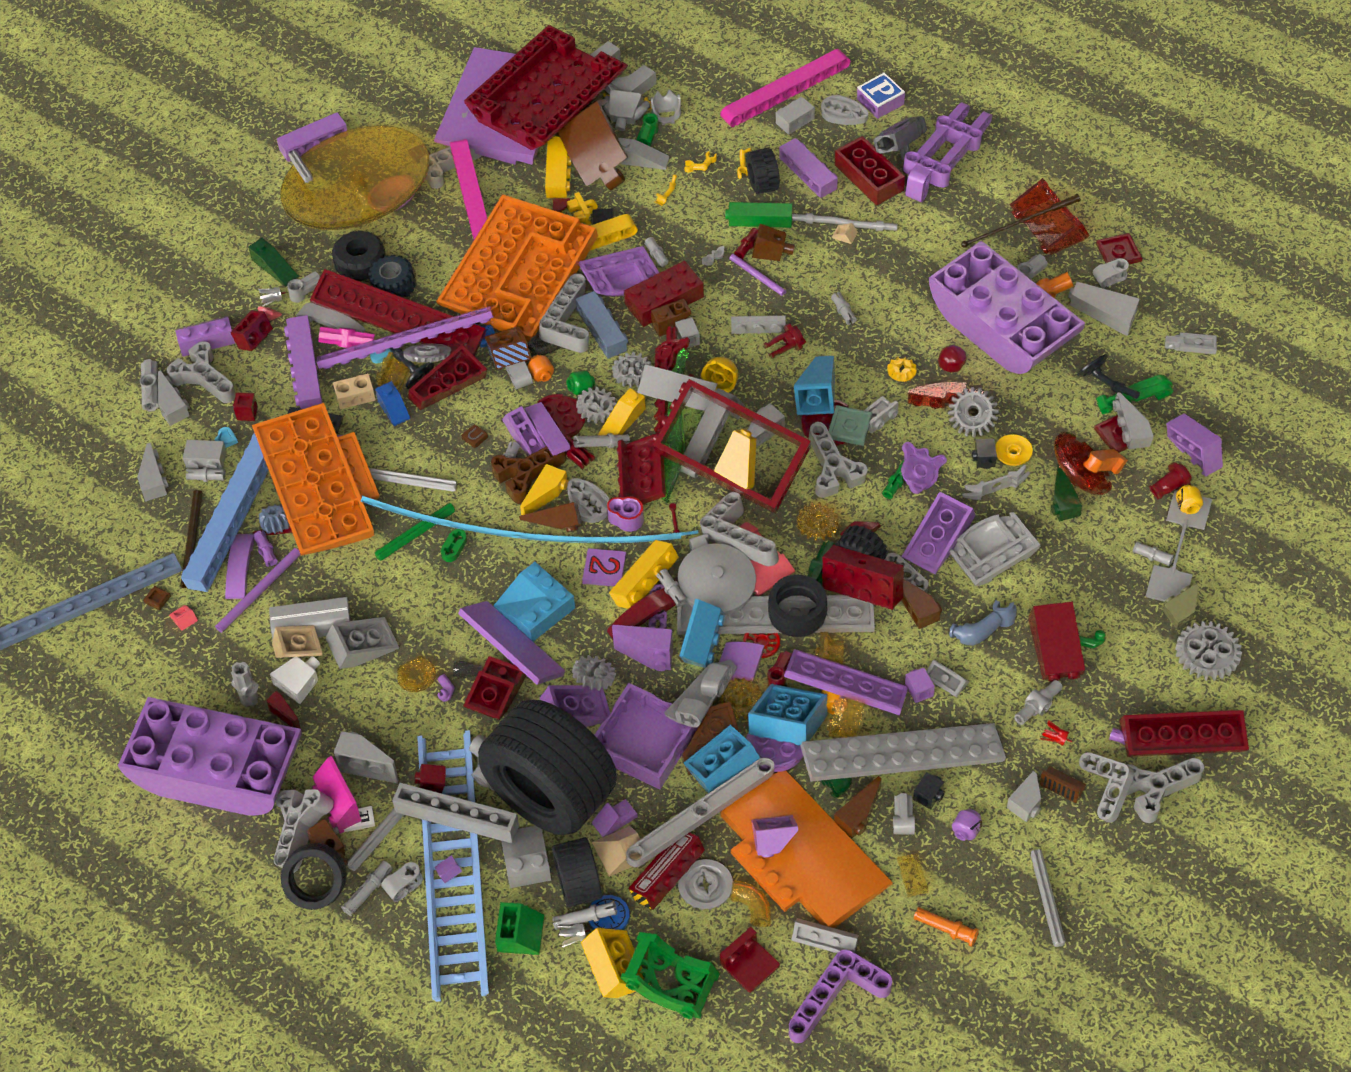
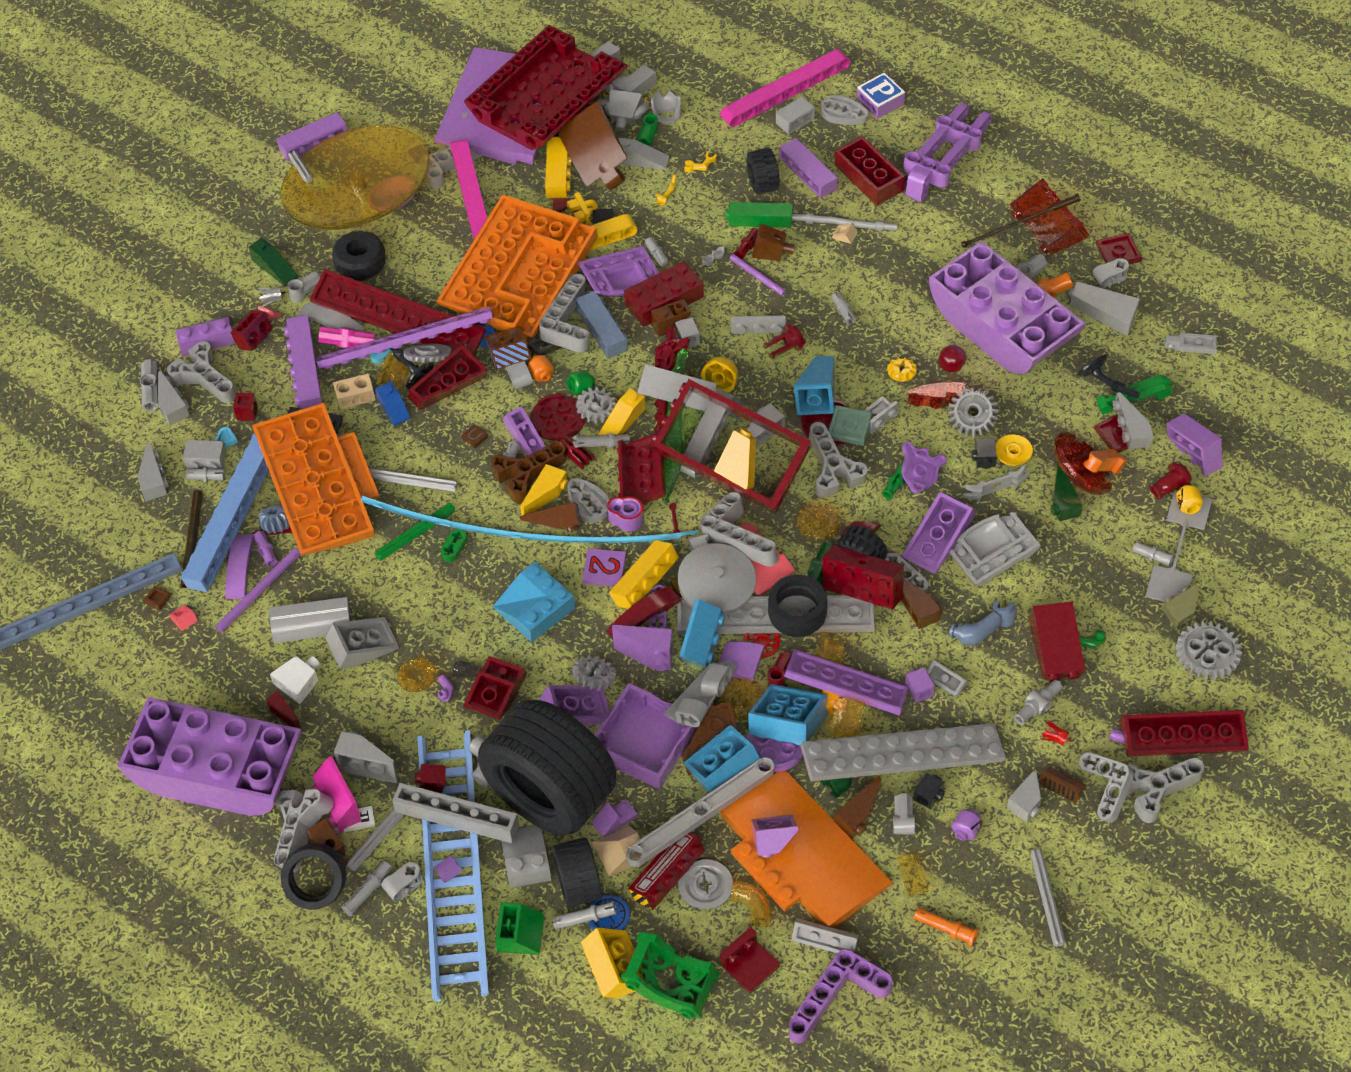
light grey piece [231,662,259,707] -> none
tan slope [272,625,322,658] -> none
black wheel [369,255,416,298] -> none
medium lavender tile [458,601,565,685] -> none
medium lavender tile [524,402,570,456] -> none
flat silver piece [557,924,590,948] -> none
light grey gear [612,352,651,388] -> none
light grey pin [656,569,688,607] -> none
yellow piece [737,148,751,179] -> none
dark grey piece [874,116,927,161] -> none

